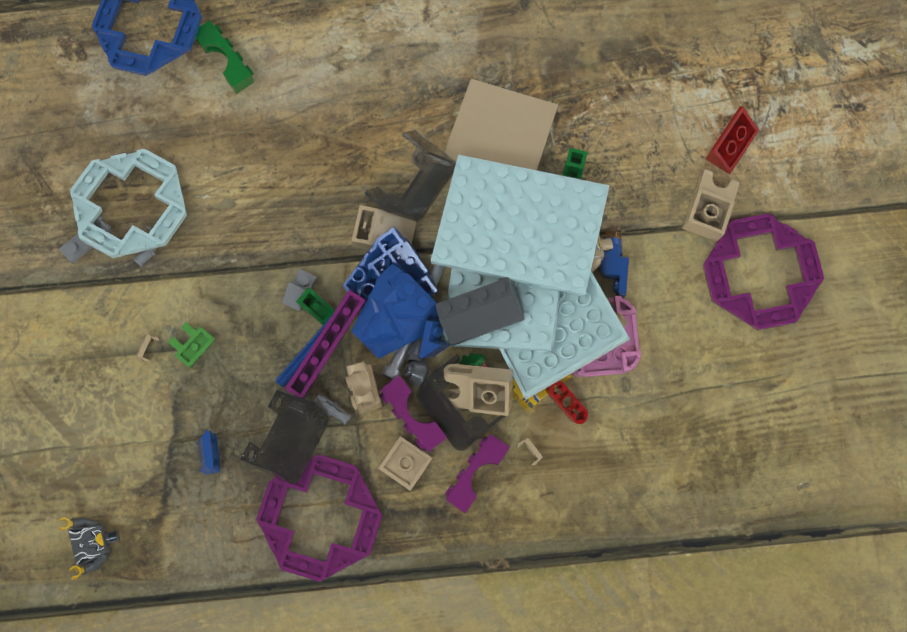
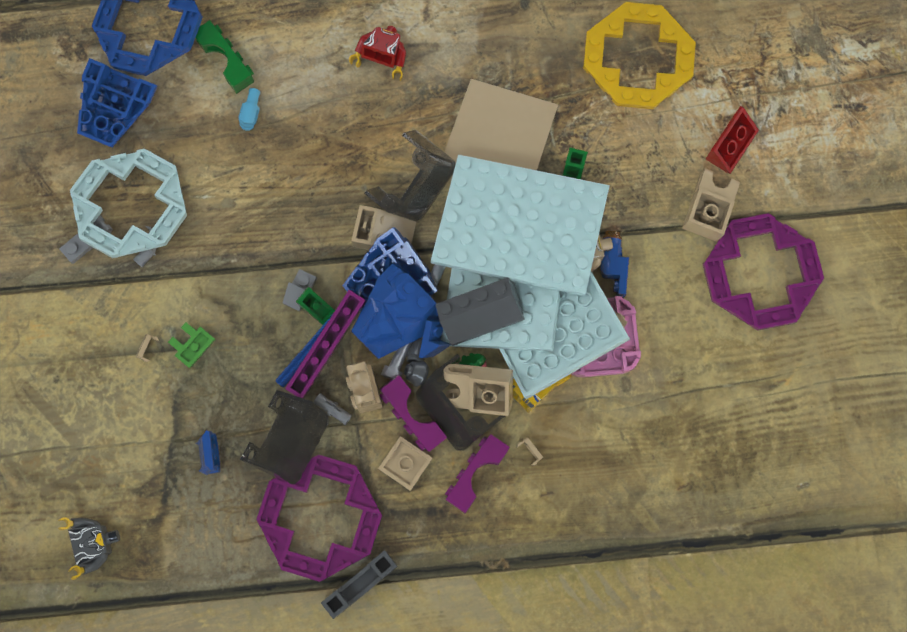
red beam [545,381,588,424] -> none
none -> blue wedge [77,58,158,148]
none -> medium azure arm [239,88,260,131]
none -> dark grey arch [321,550,398,619]
none -> red torso [349,26,406,81]
none -> yellow plate [583,2,696,110]

